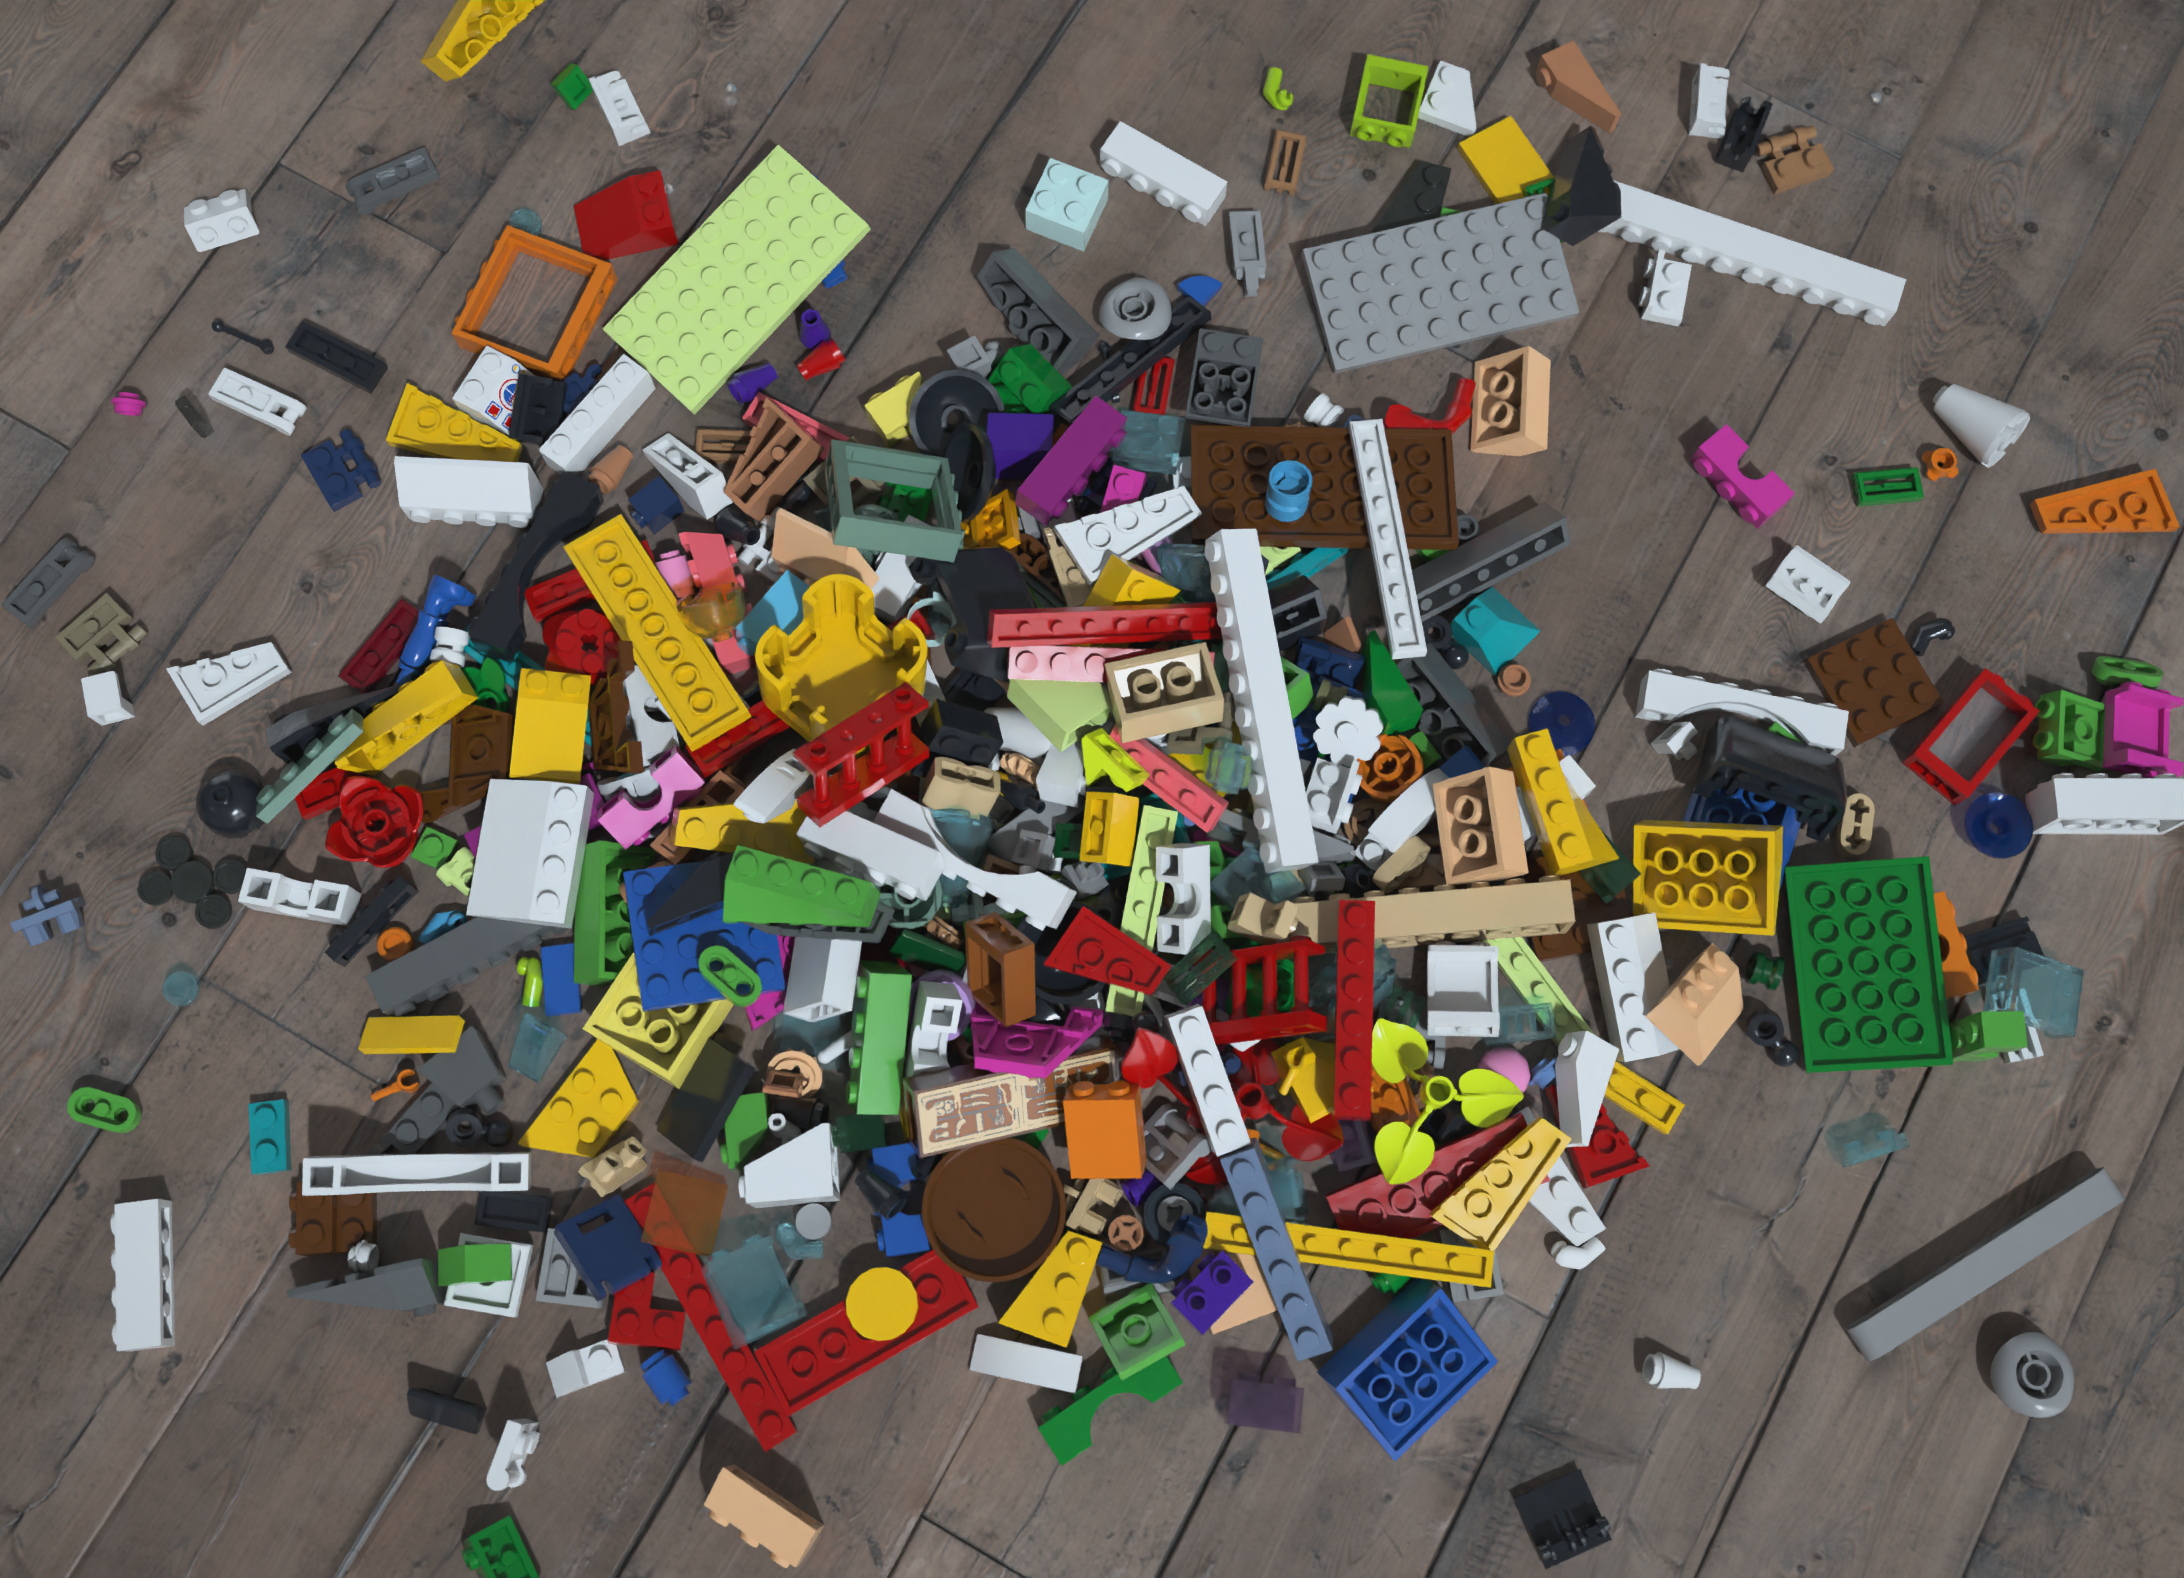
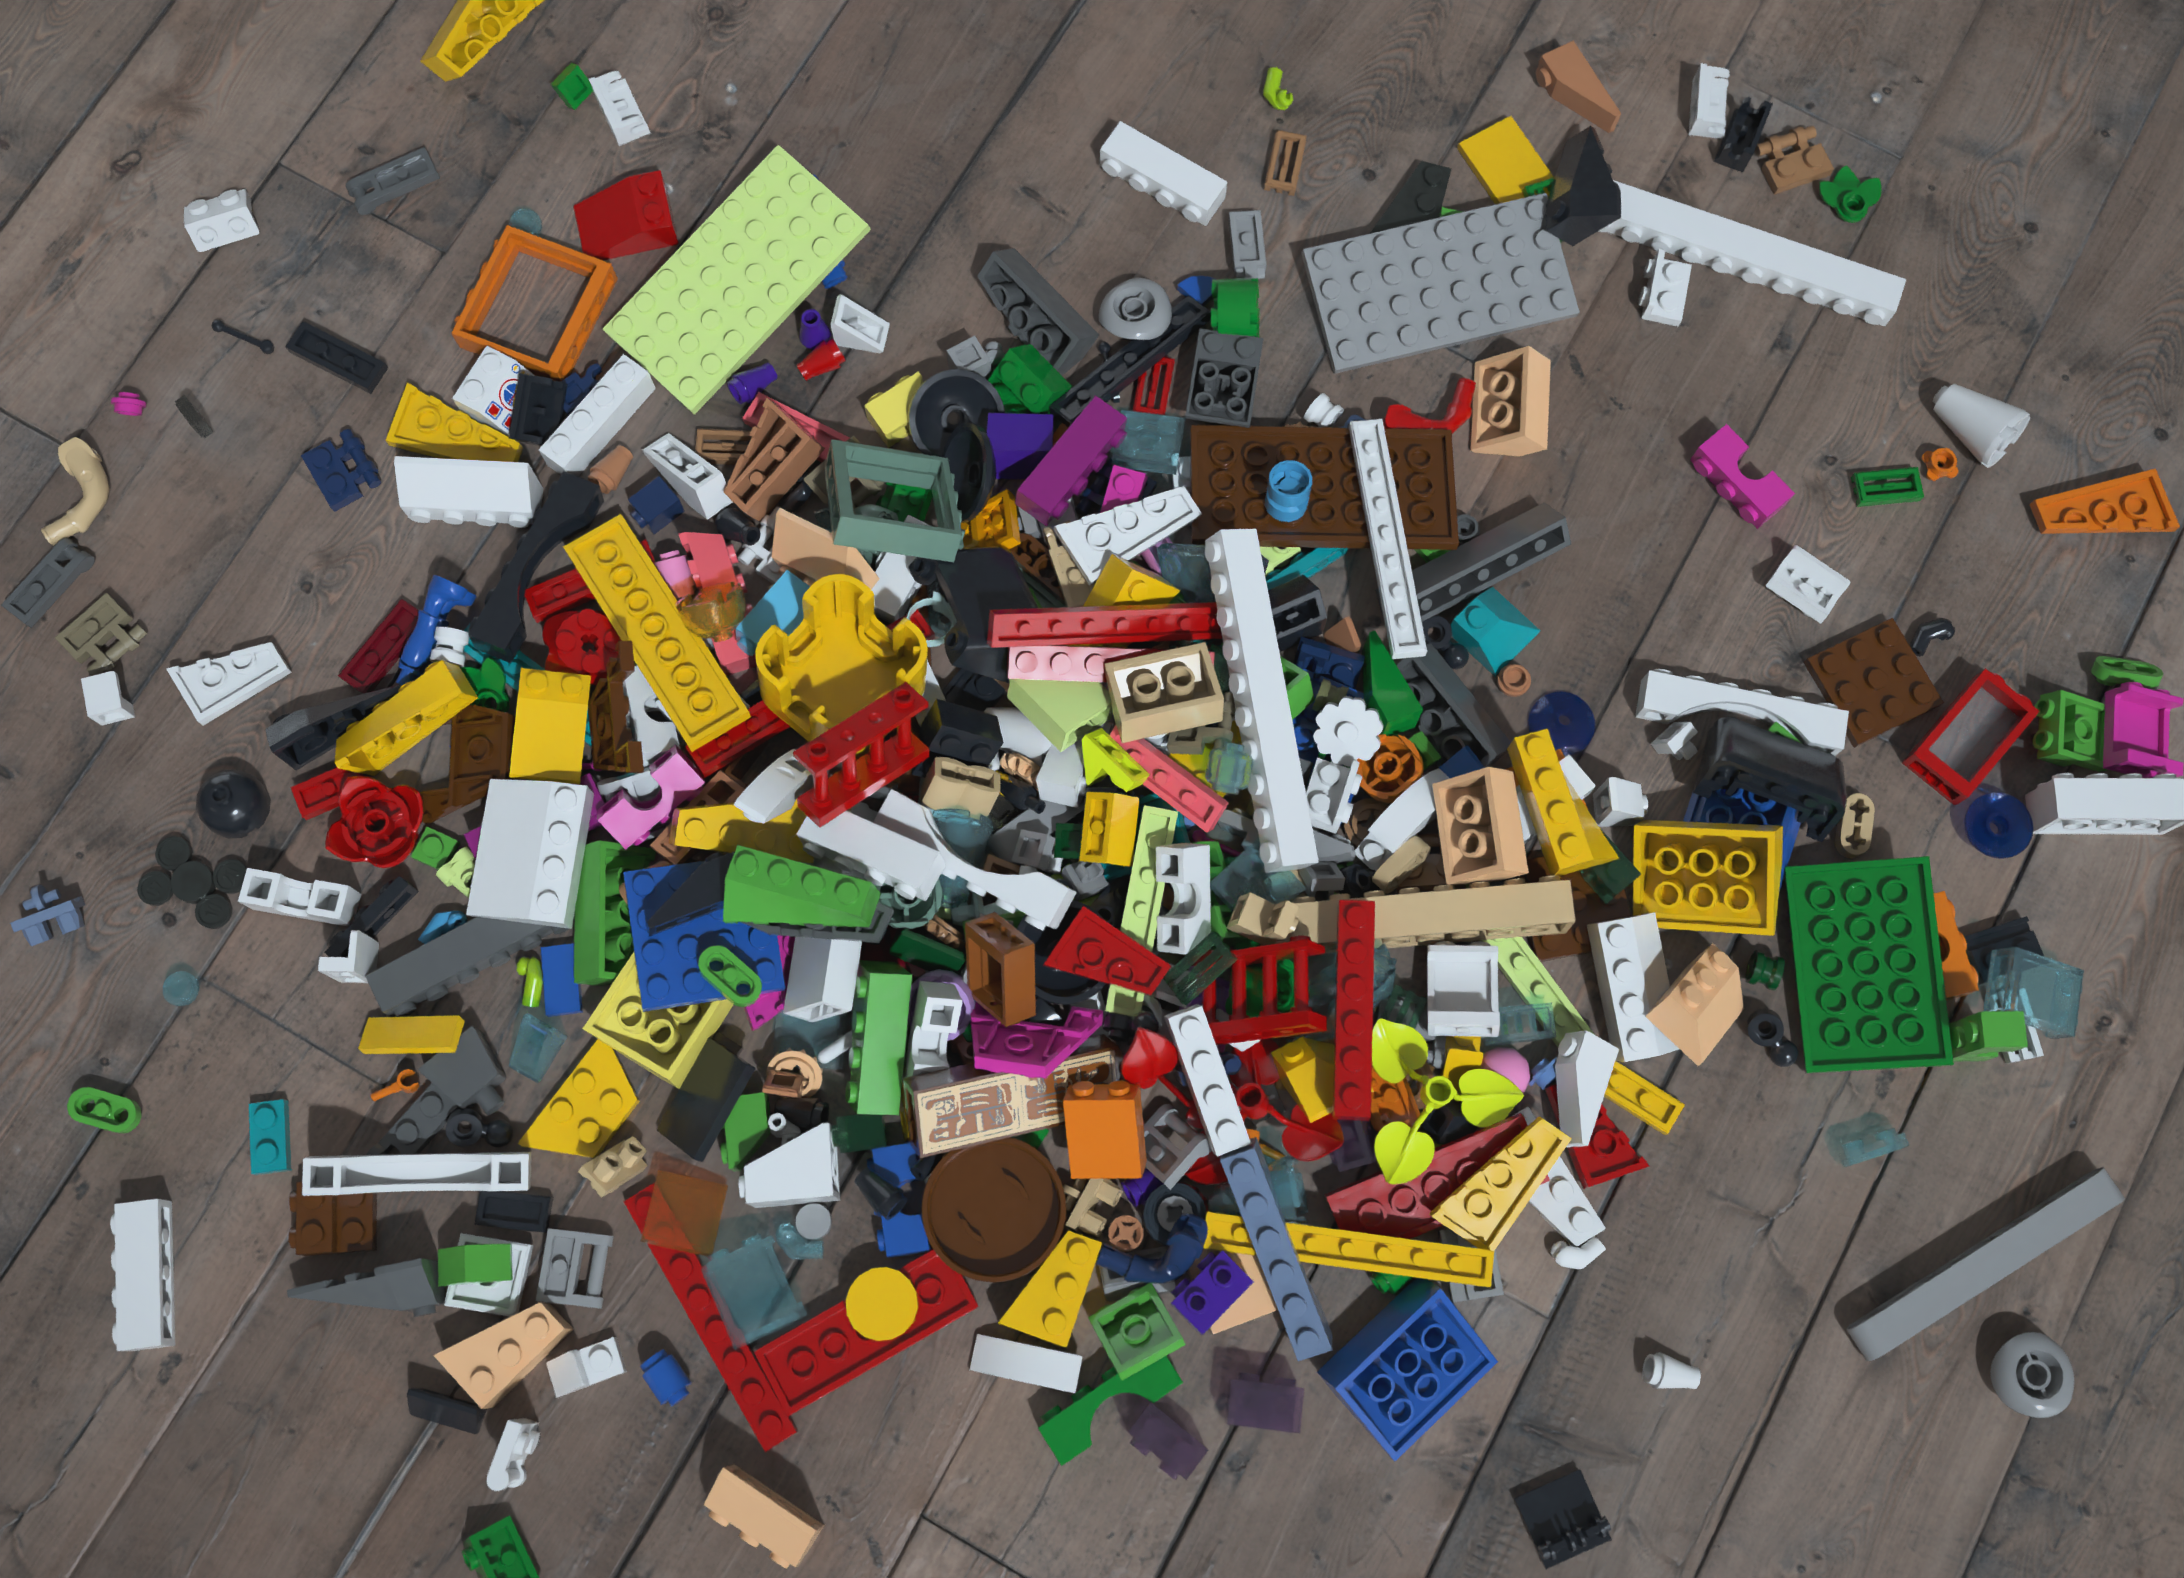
white plate [208,367,307,436] -> none
sand green plate [256,709,364,824] -> none
white plate [348,1240,379,1273] -> none
orange tile [377,927,415,962] -> none
dark blue container [554,1194,662,1301] -> none
red plate [608,1272,686,1351] -> none
light aqua brick [1025,158,1109,251] -> none
yellow hand [1278,1045,1316,1095] -> none
lime window [1350,54,1429,148] -> none
white wing [1418,60,1476,137] -> none
none -> tan piece [41,437,110,546]
none -> white panel [318,930,379,983]
none -> light nougat wedge [433,1302,574,1409]
none -> white slope [830,294,890,353]
none -> clear purple brick [1127,1402,1208,1480]
none -> green brick [1211,278,1260,337]
none -> yellow slope [1440,1036,1484,1090]
none -> white slope [1593,777,1648,827]
none -> green plate [1819,165,1882,223]

